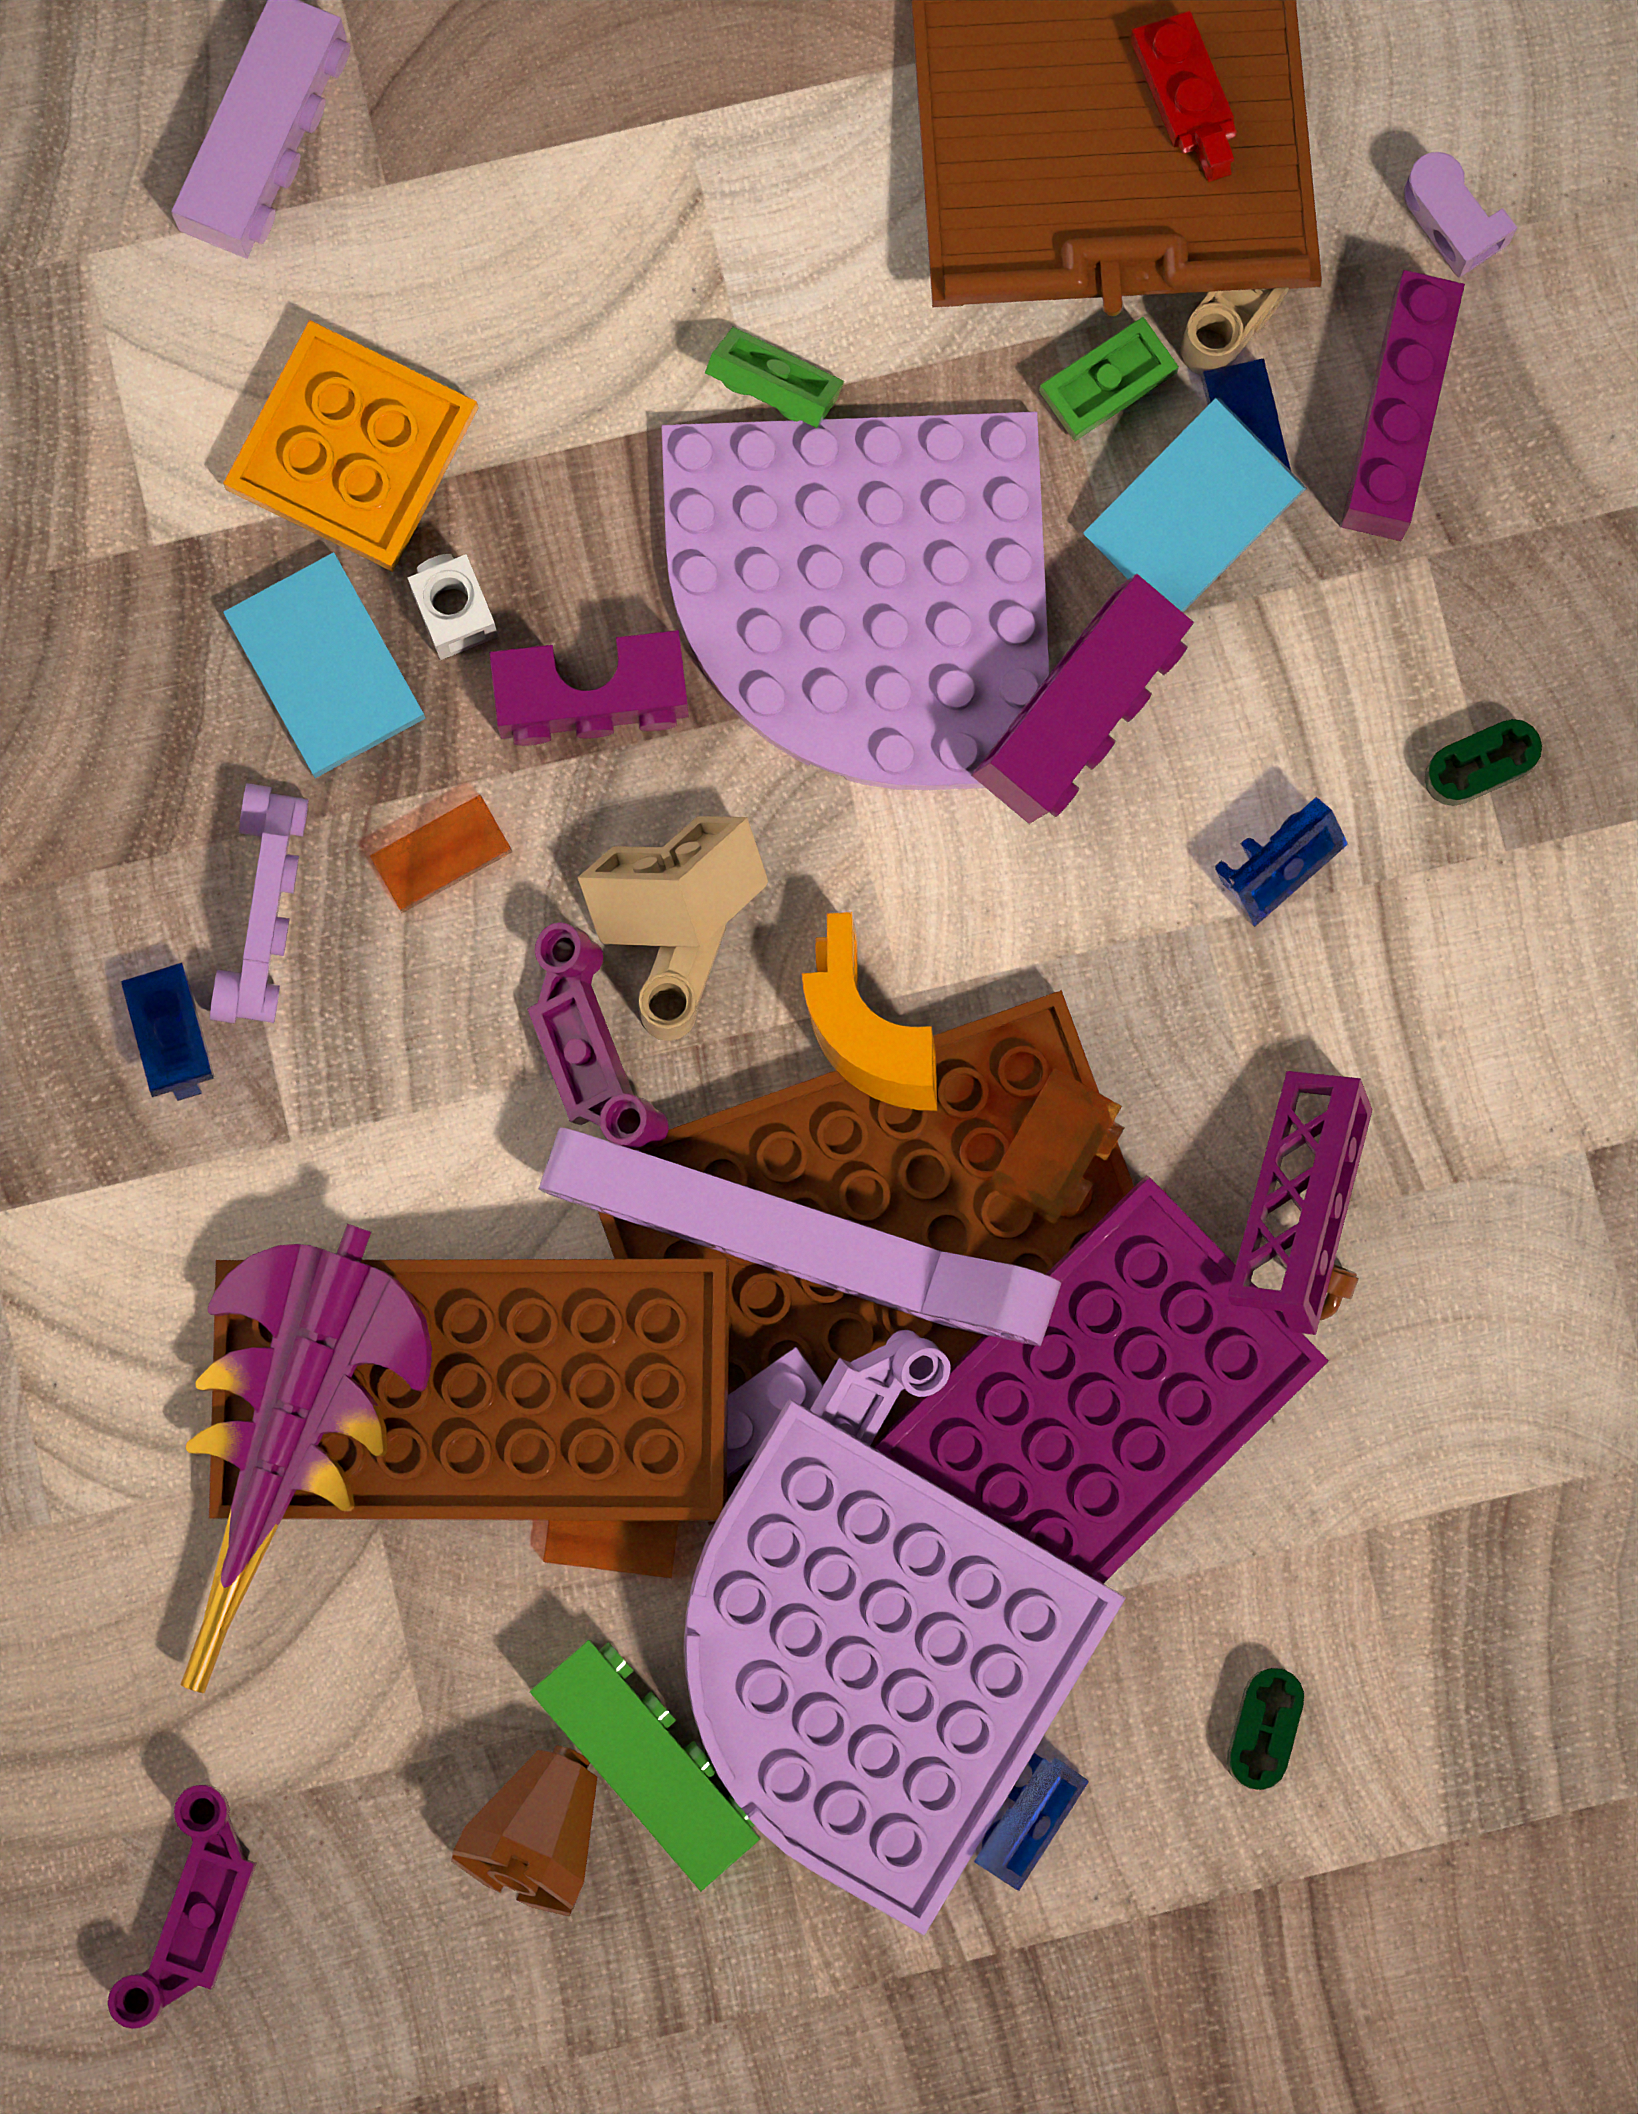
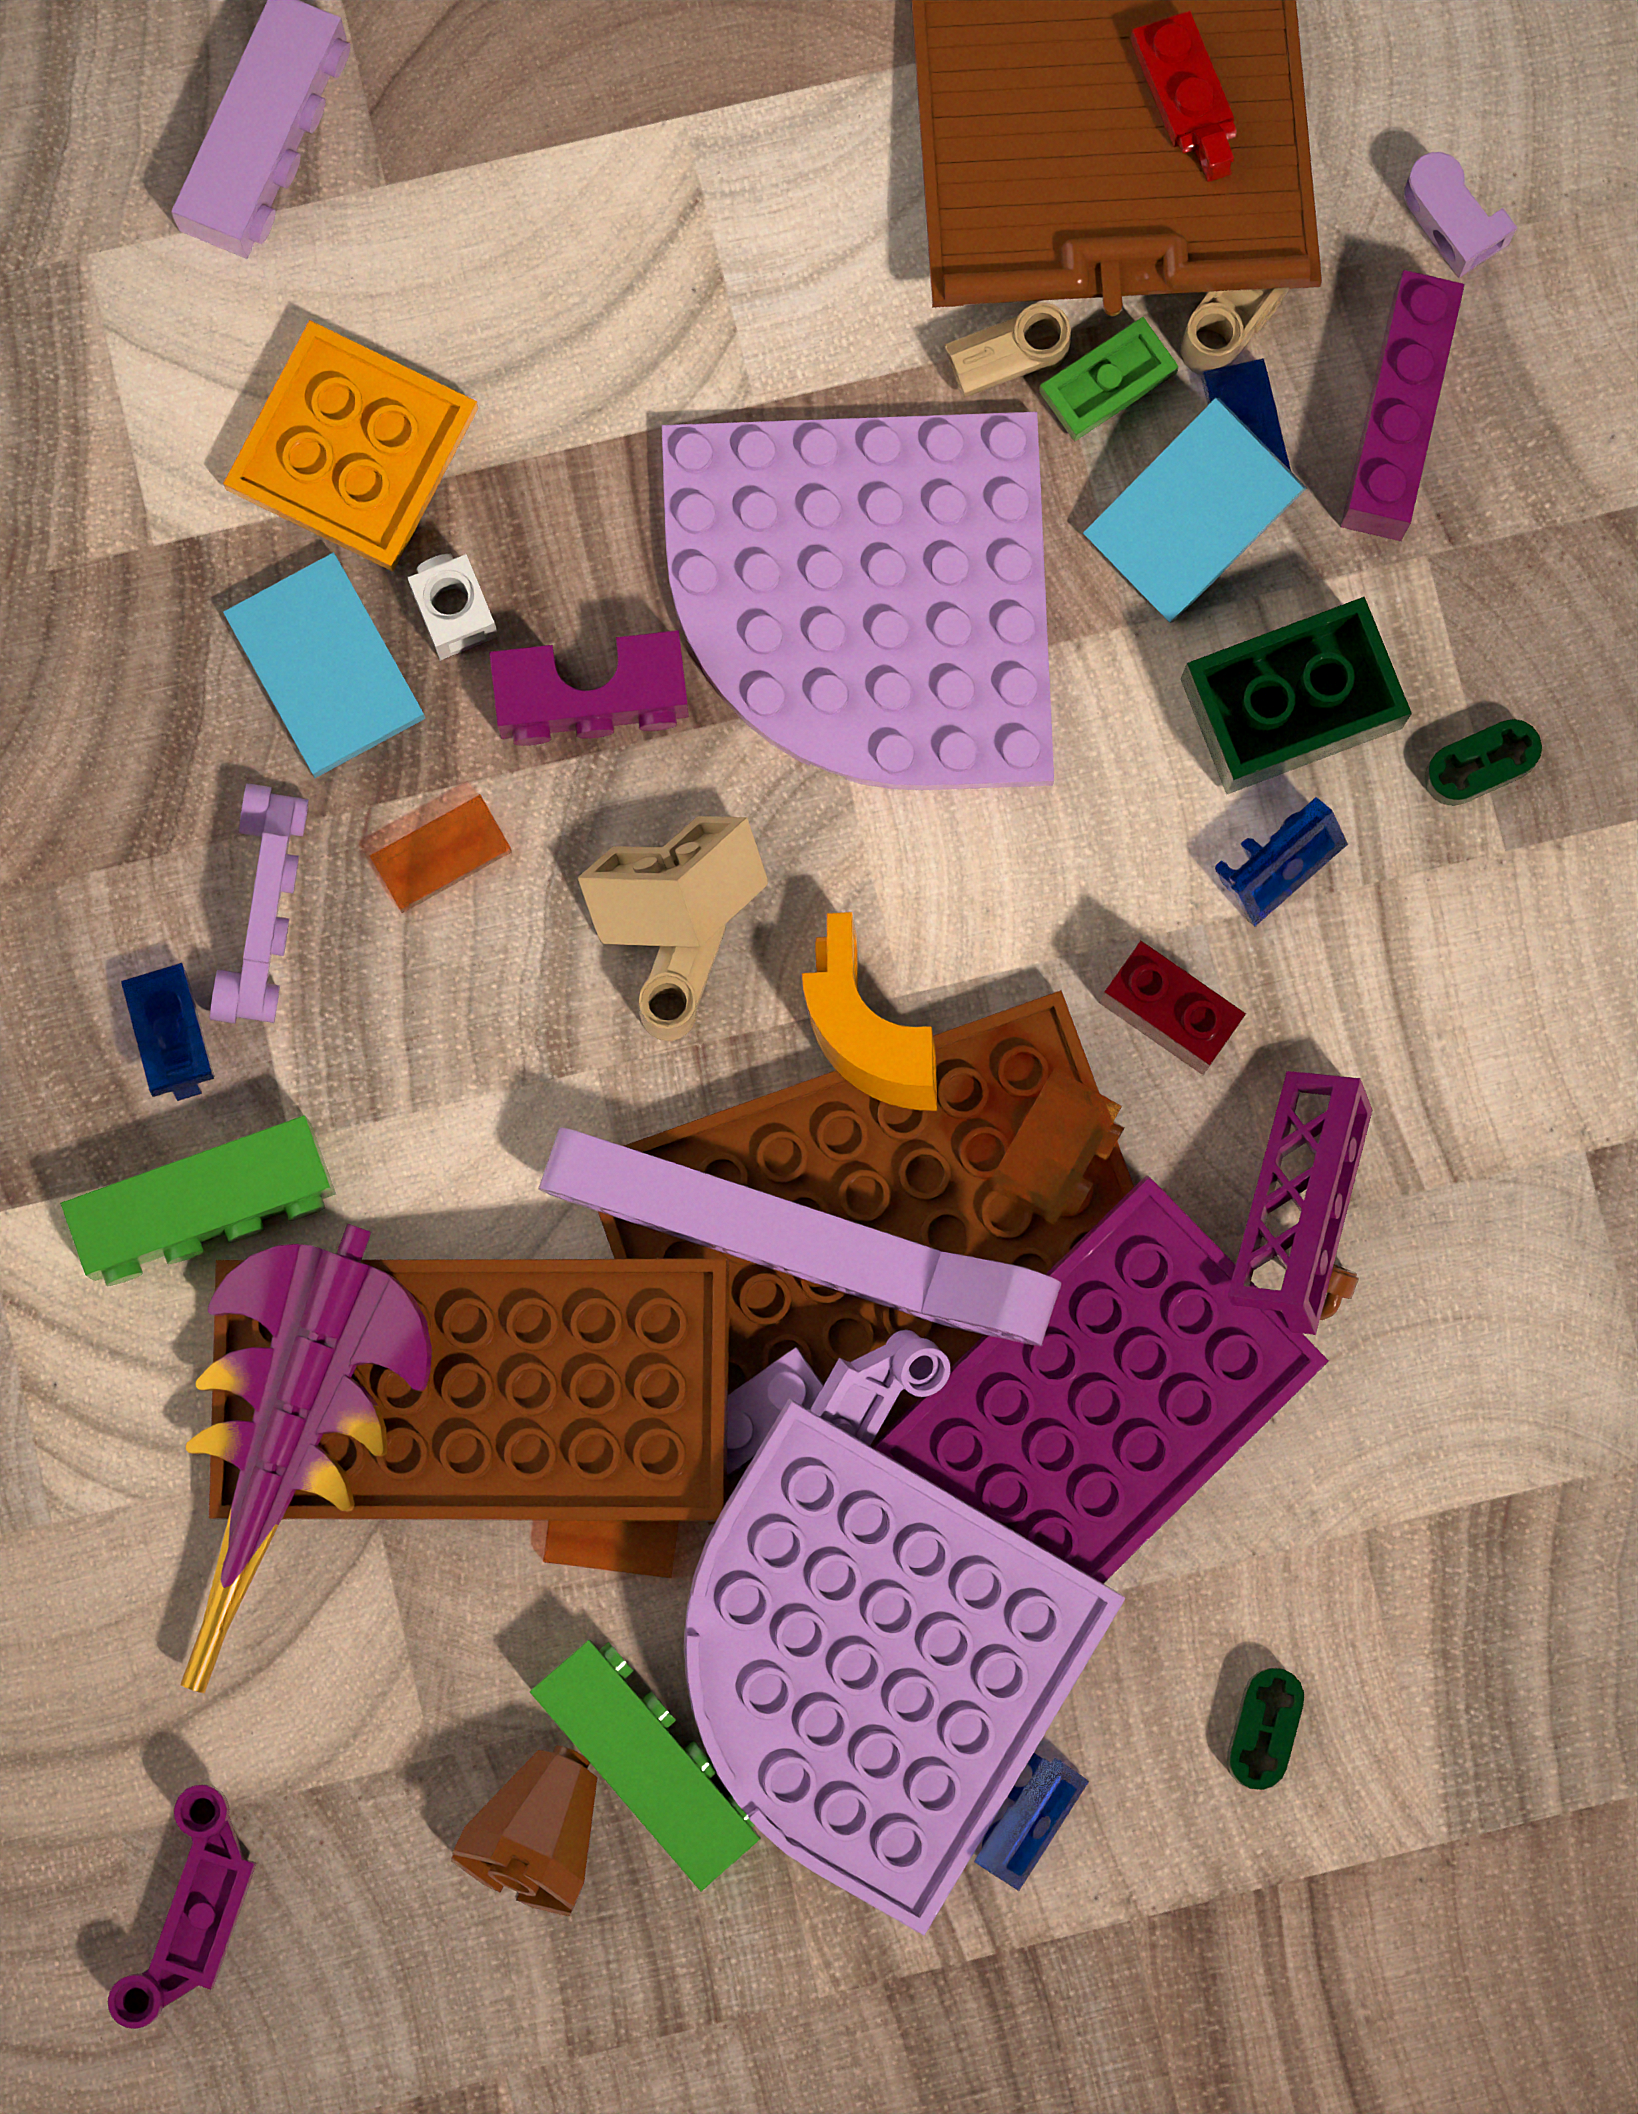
magenta plate [527,922,669,1148] -> none
bright green plate [705,327,844,428] -> none
magenta brick [971,574,1194,824] -> none
none -> bright green brick [61,1115,336,1286]
none -> tan piece [945,302,1071,398]
none -> dark red hinge [1099,940,1246,1075]
none -> dark green brick [1180,596,1412,795]

